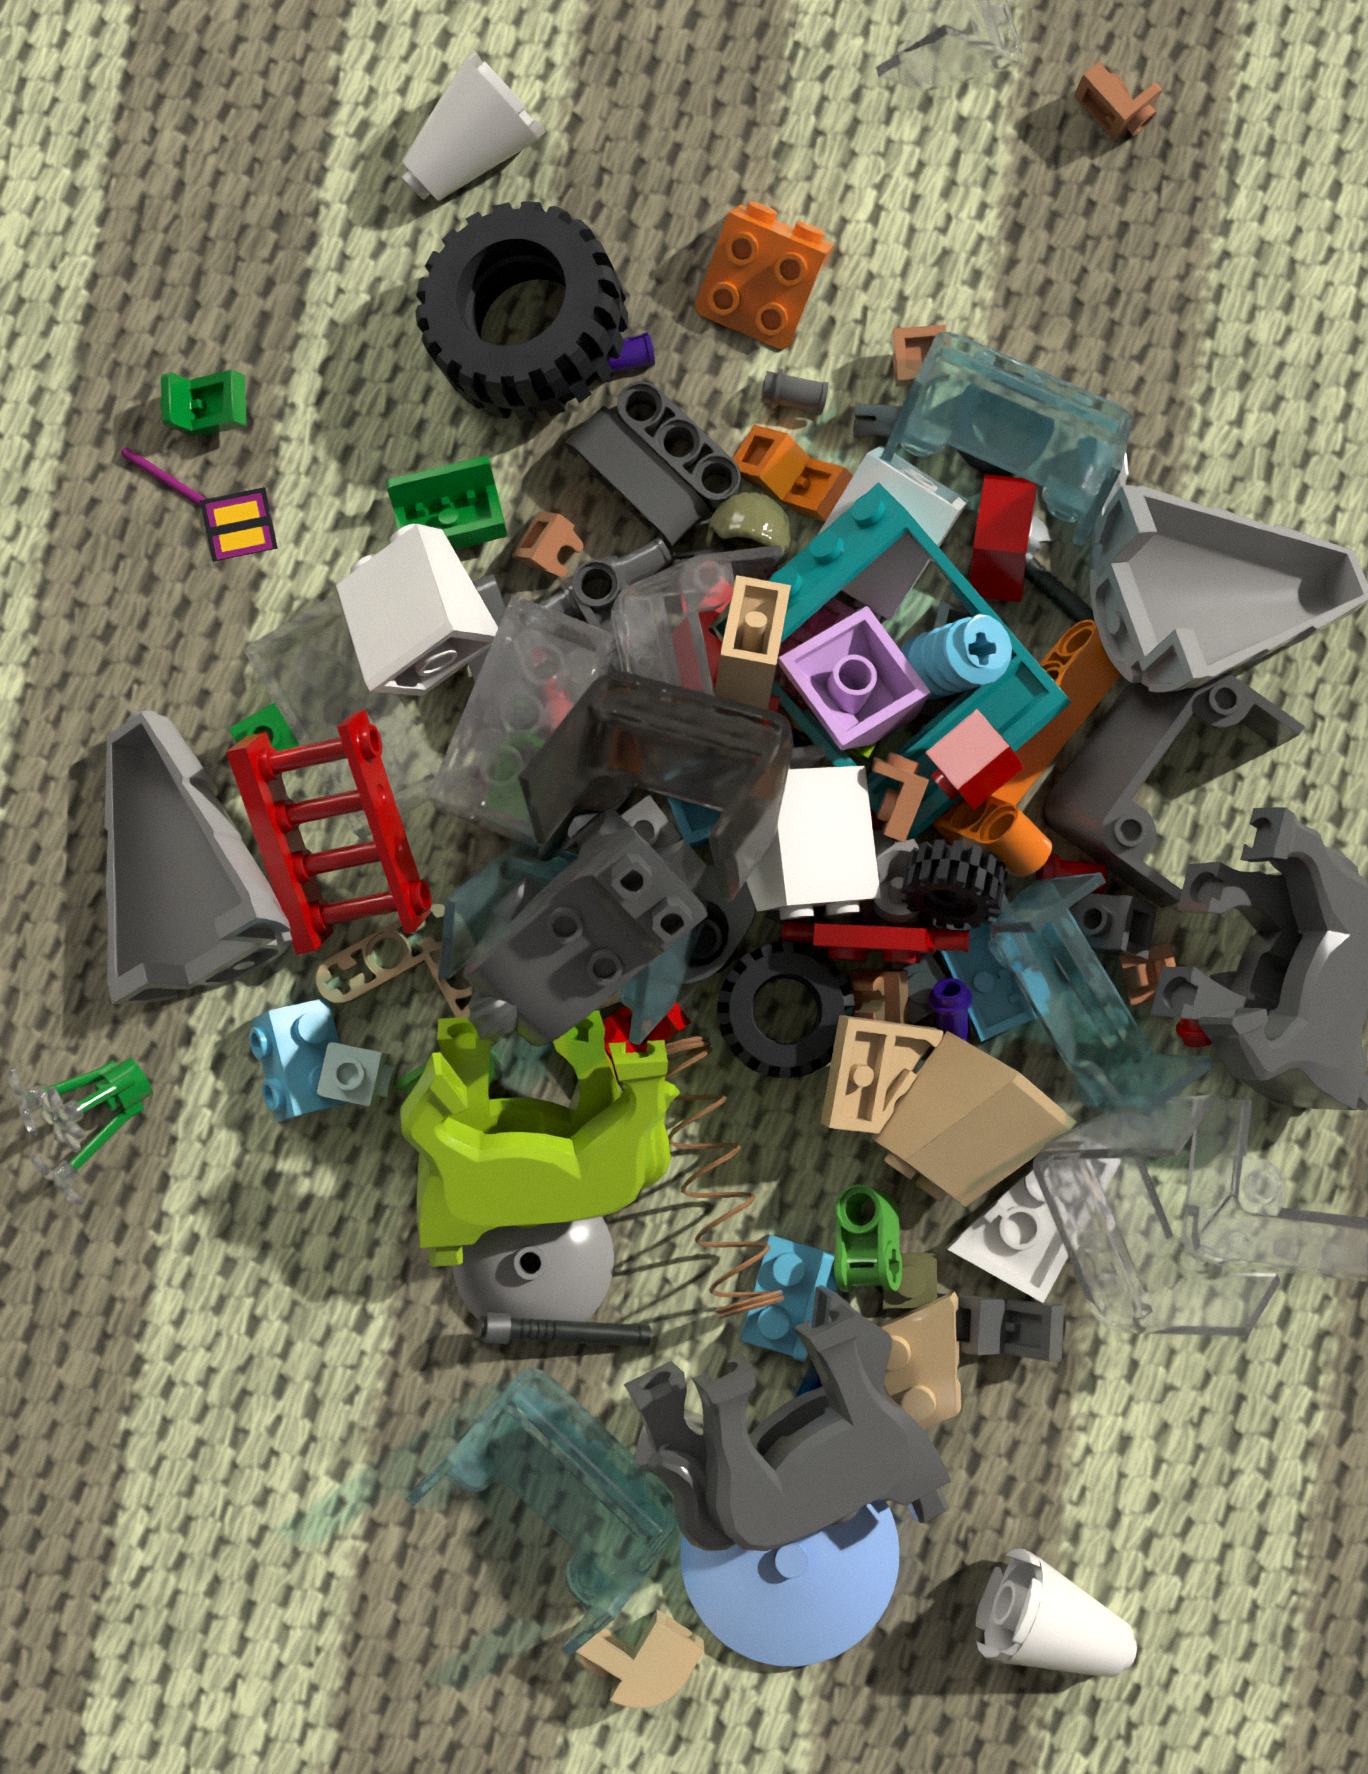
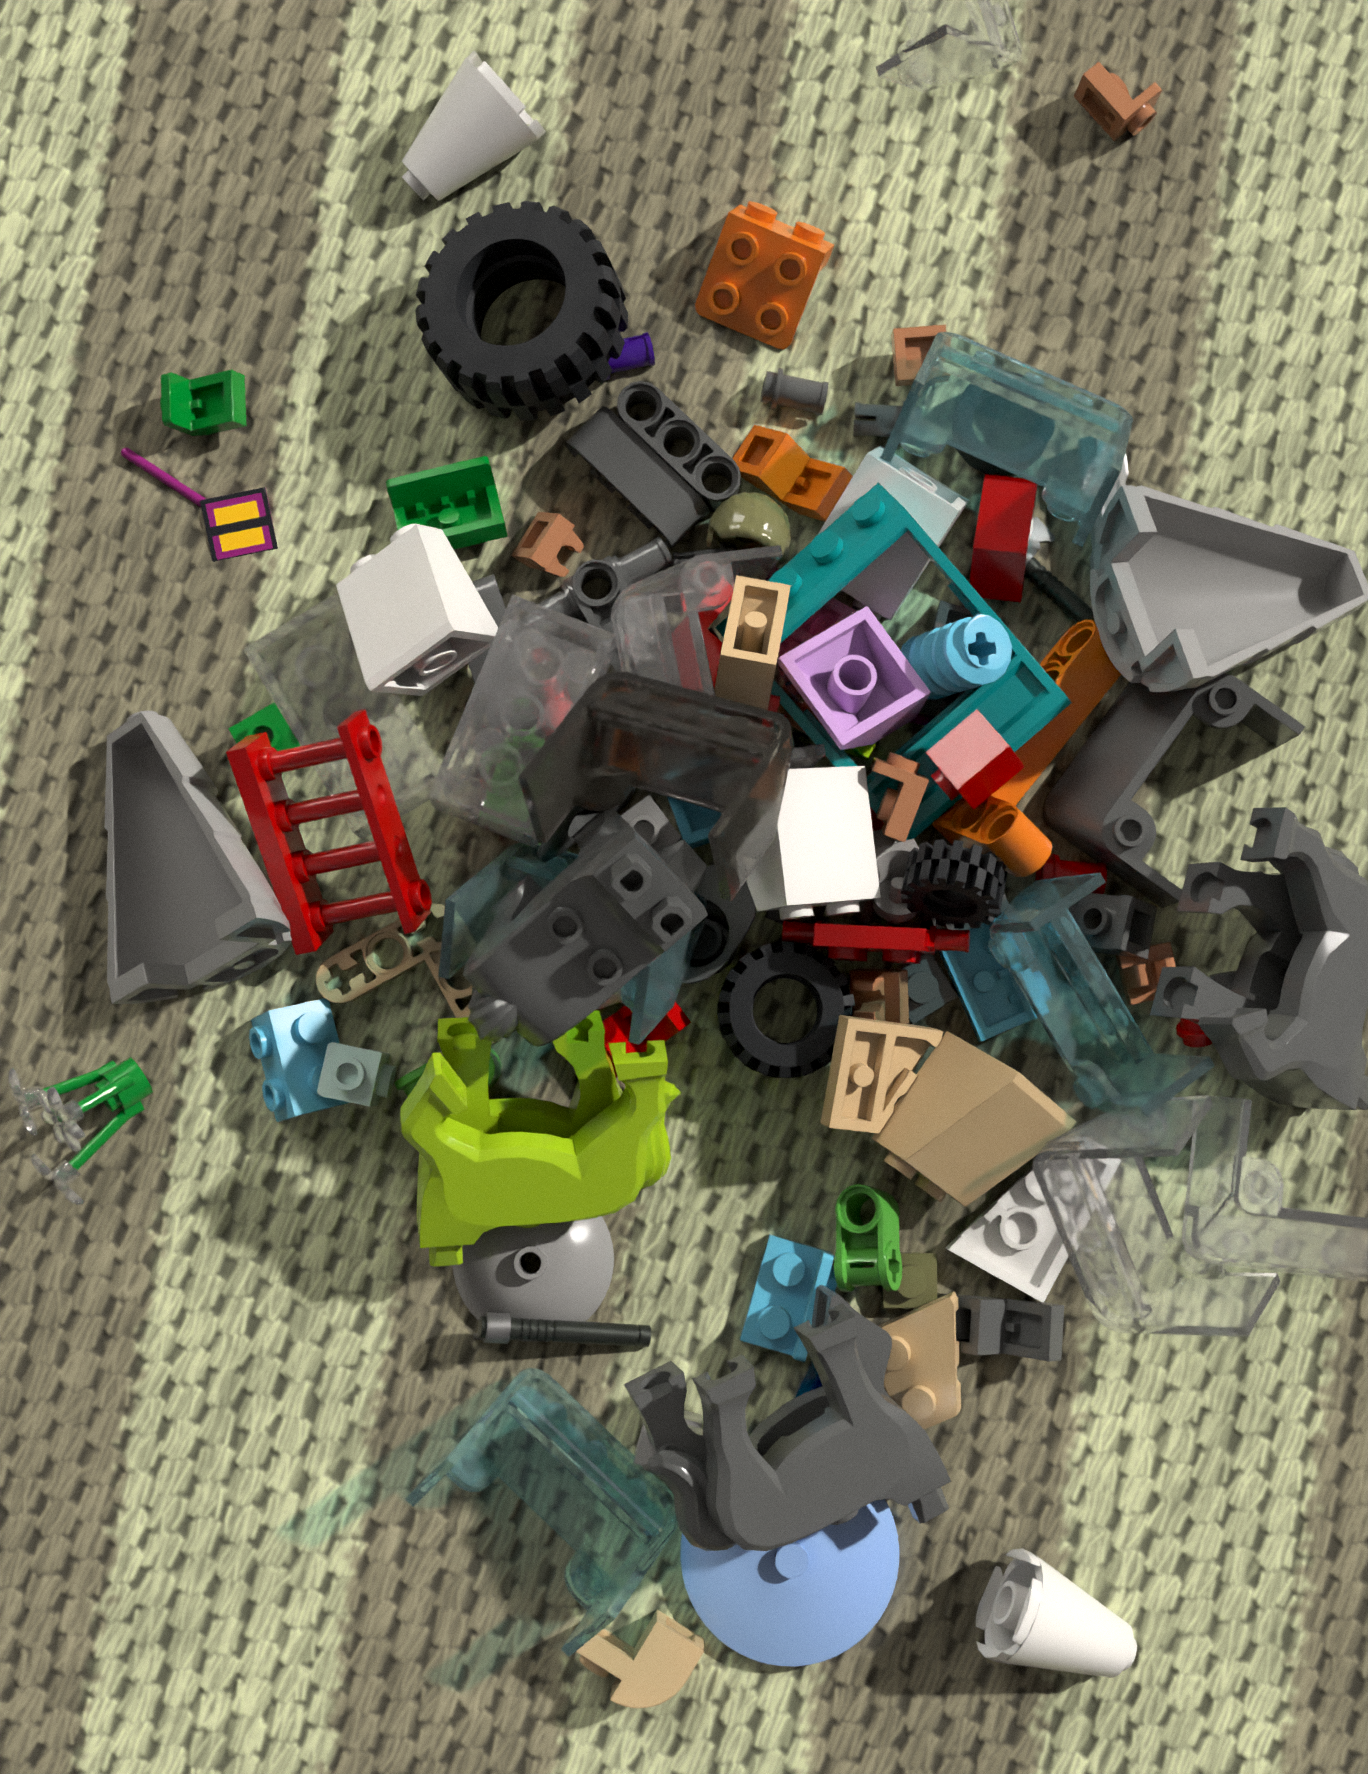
medium nougat piece [665,1036,785,1319] -> none
dark purple pin [929,978,972,1042] -> none

